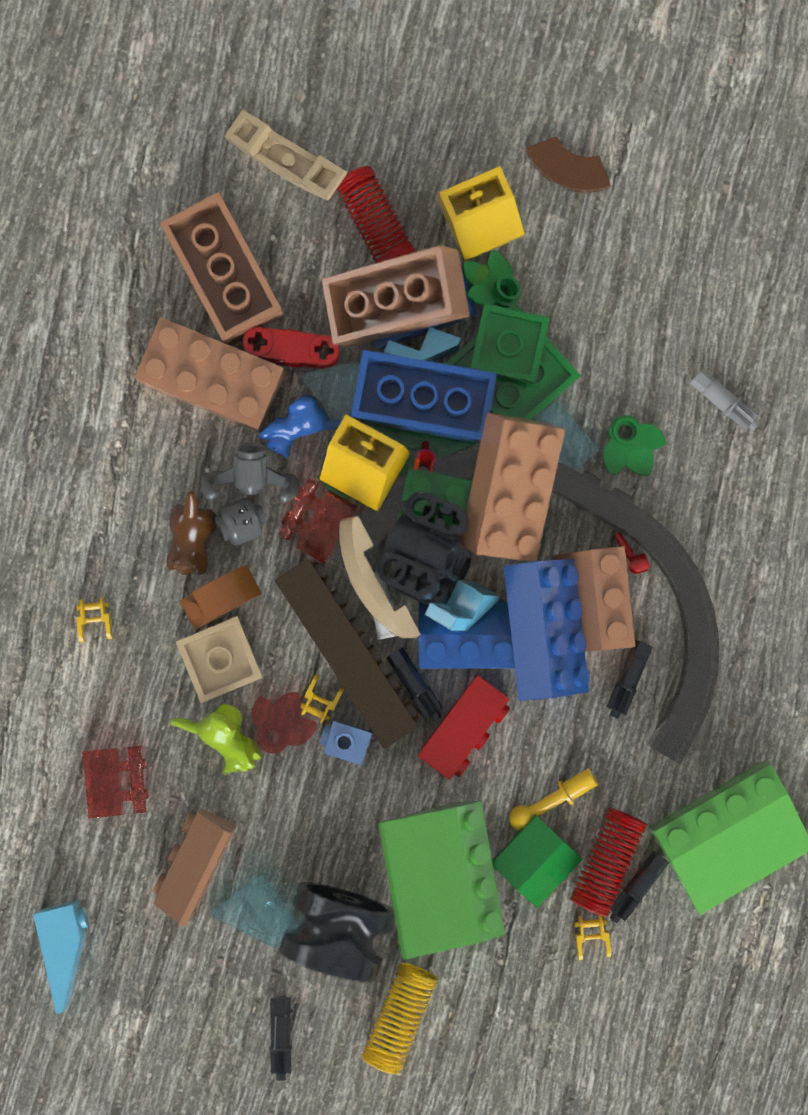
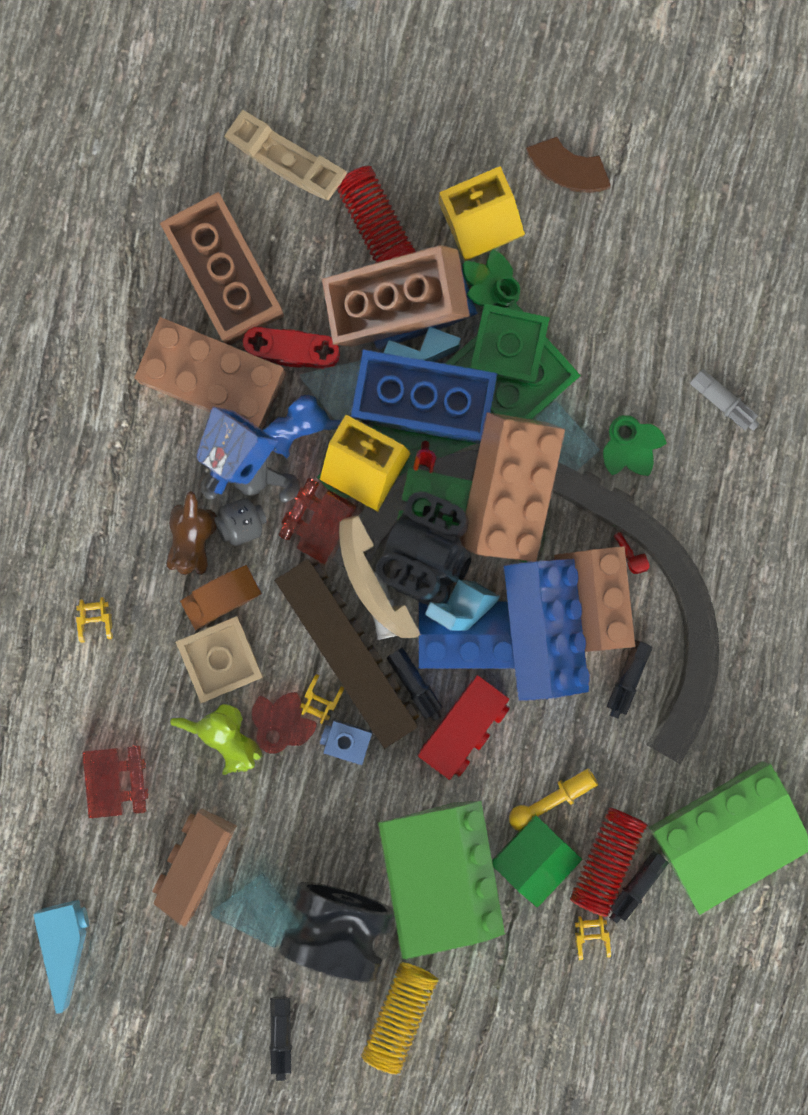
none -> torso [197,407,278,494]

